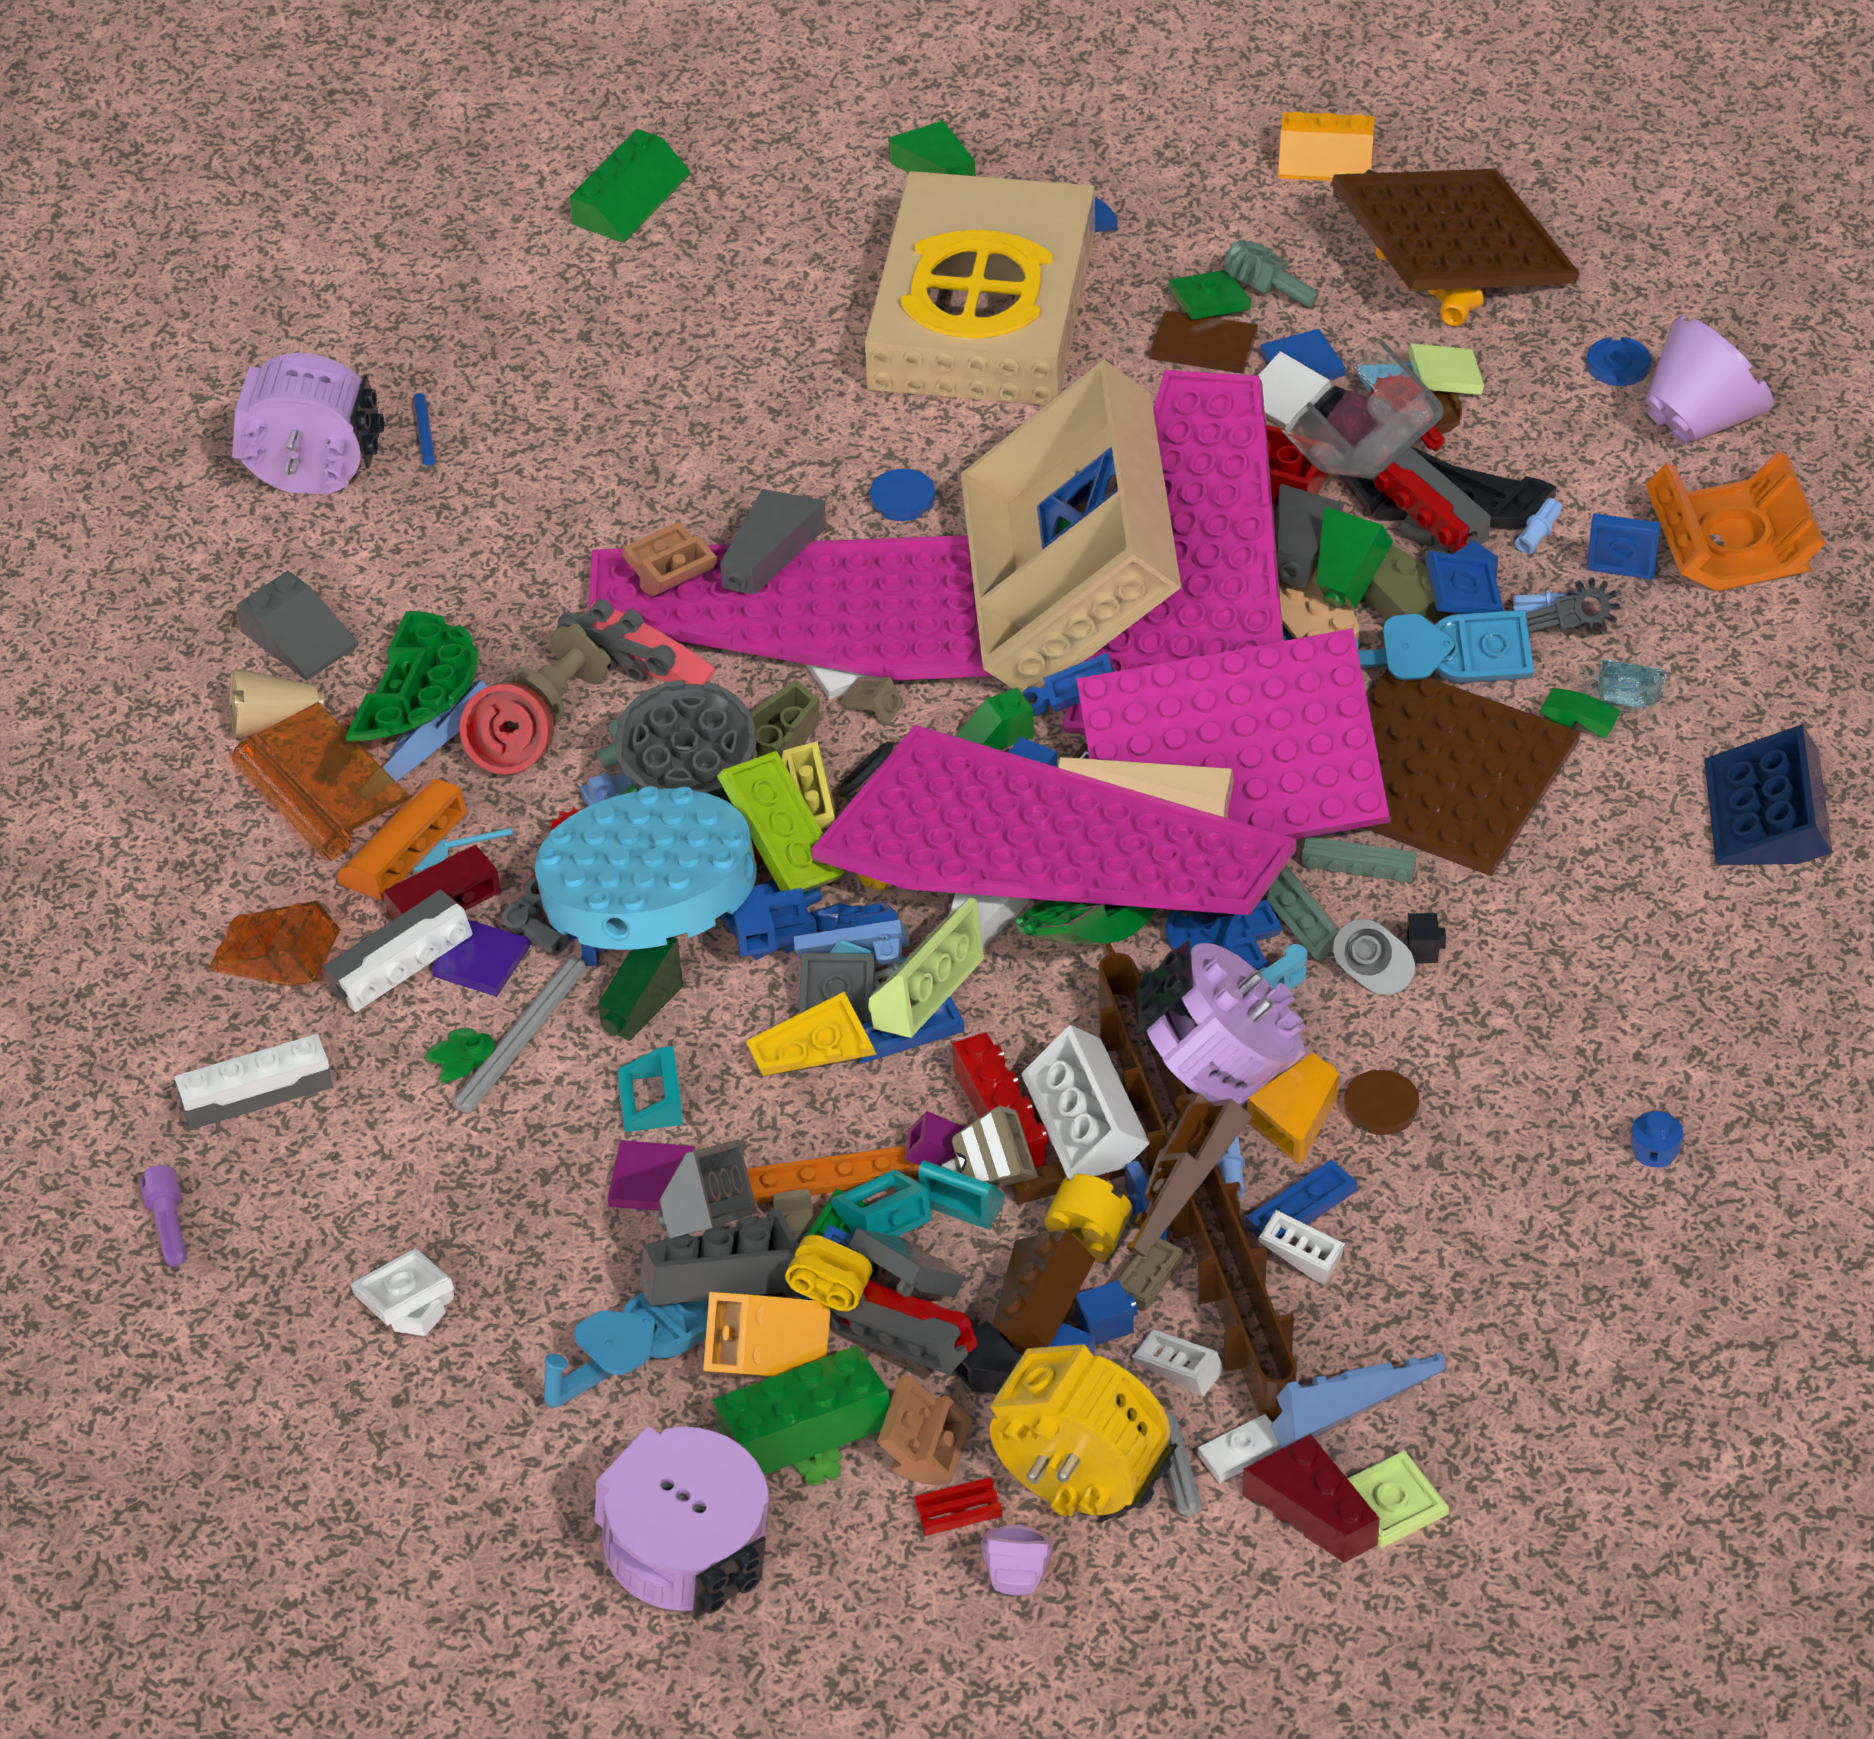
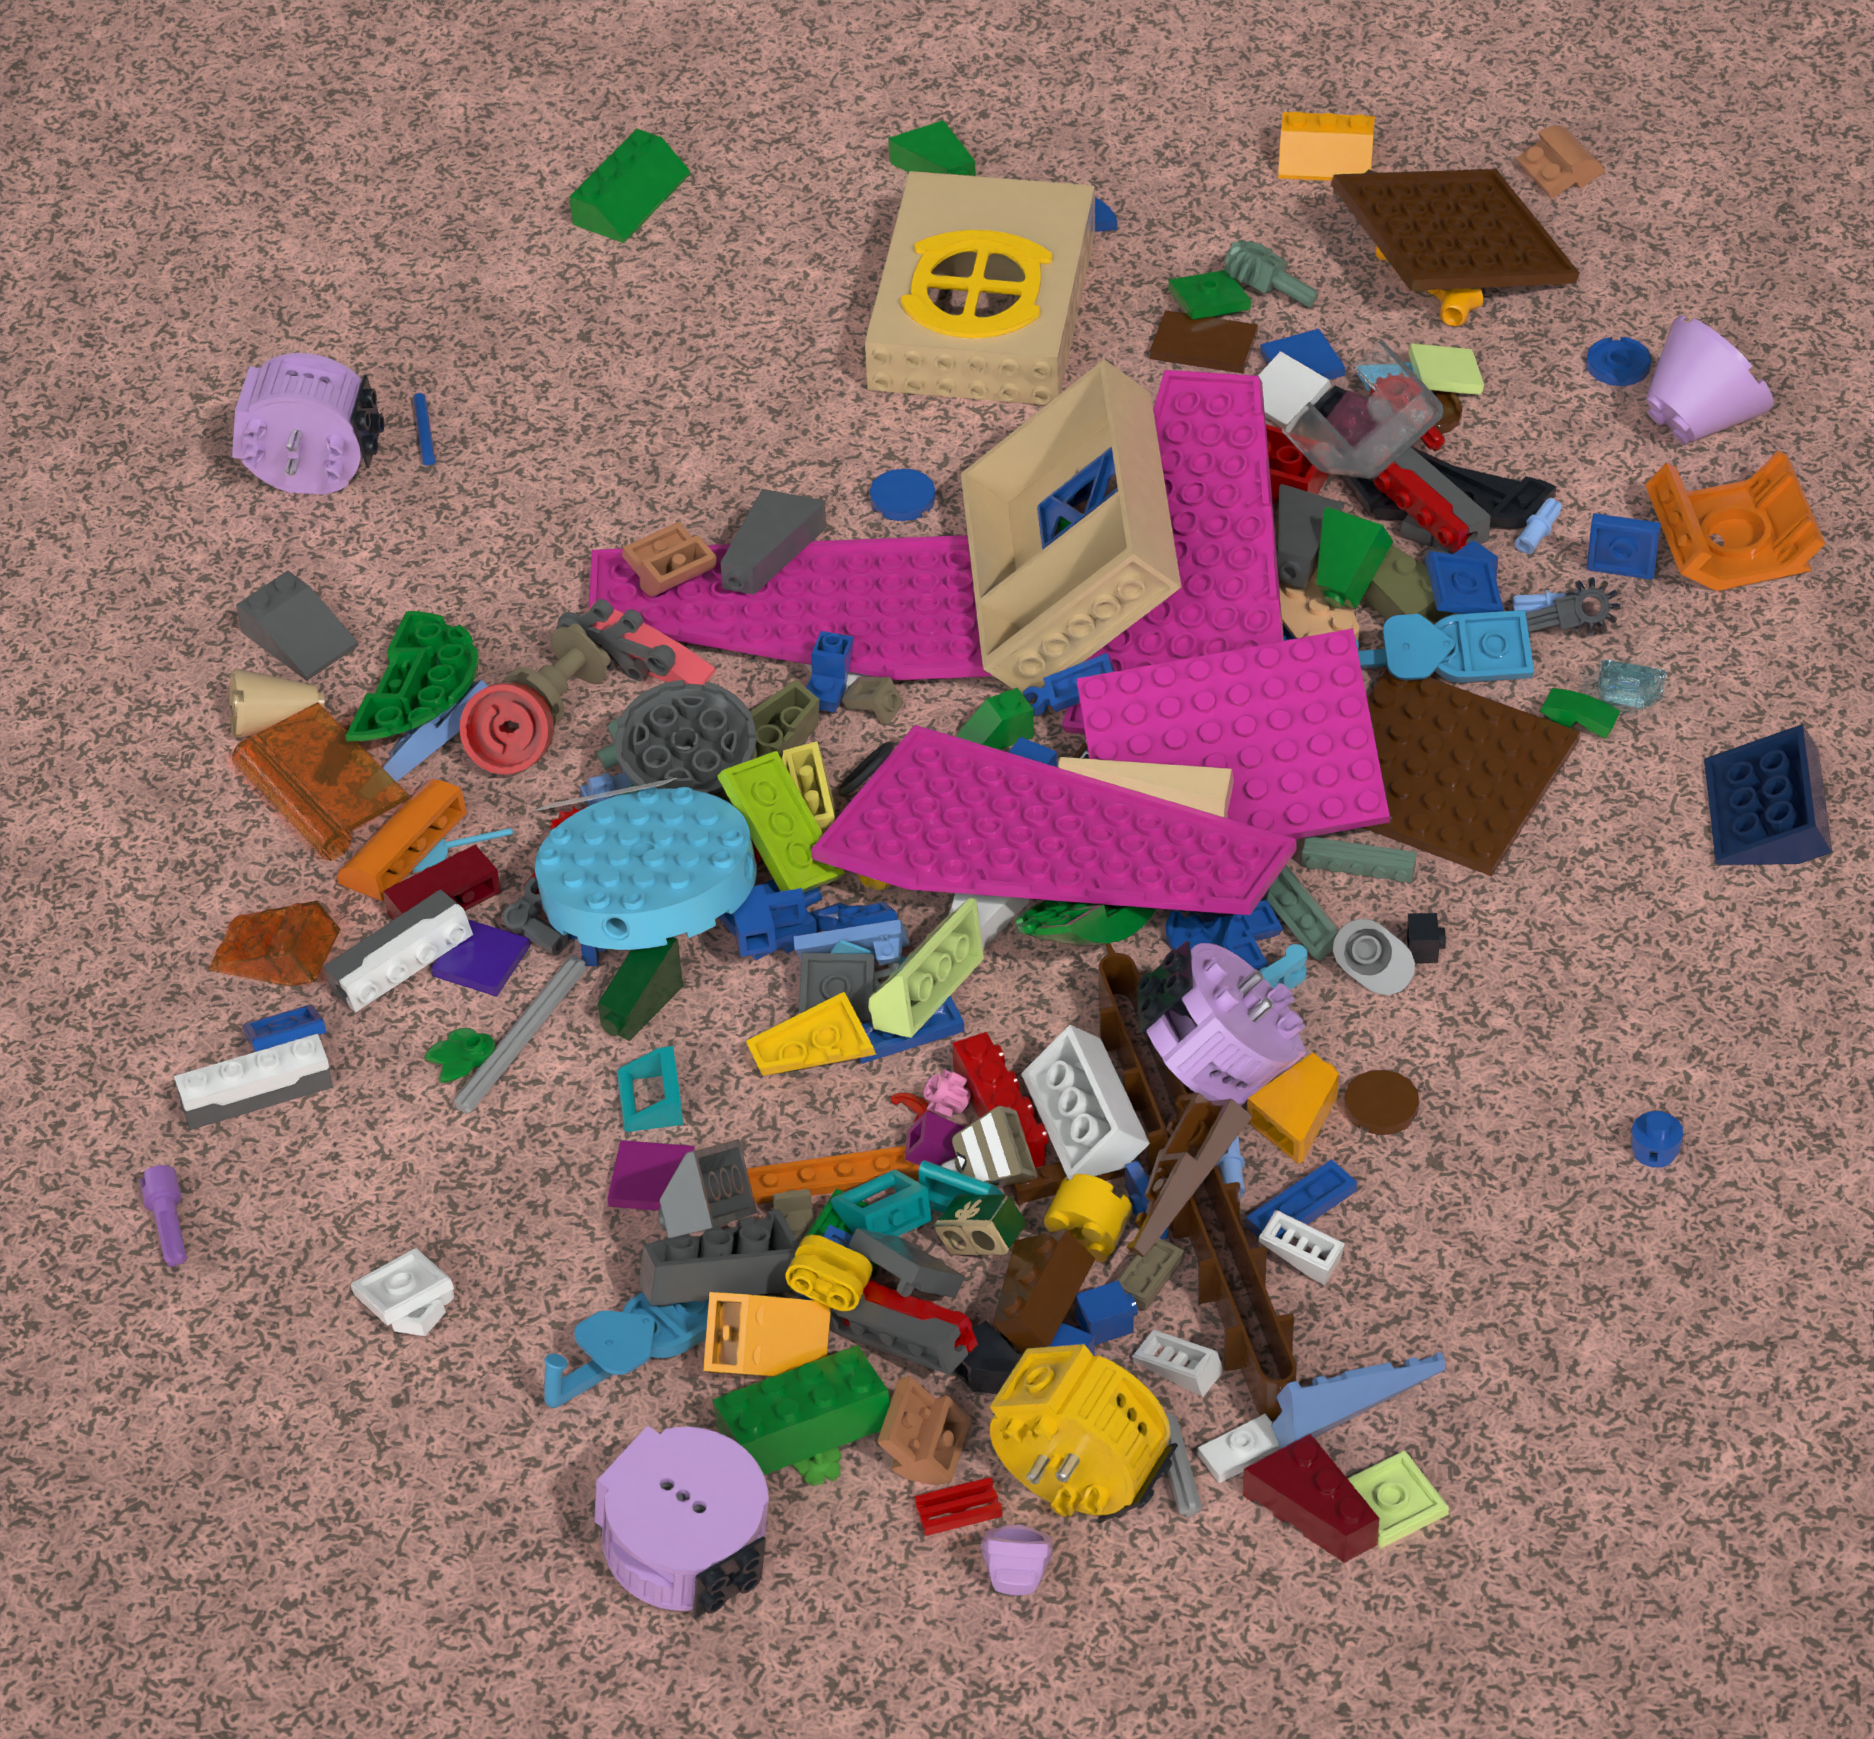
none -> blue tile [242,1004,327,1052]
none -> white sticker [534,778,676,811]
none -> blue slope [806,631,854,713]
none -> red piece [890,1092,933,1123]
none -> bright pink gear [924,1070,970,1118]
none -> piece [933,1194,1026,1255]
none -> nougat brick [1516,126,1605,199]

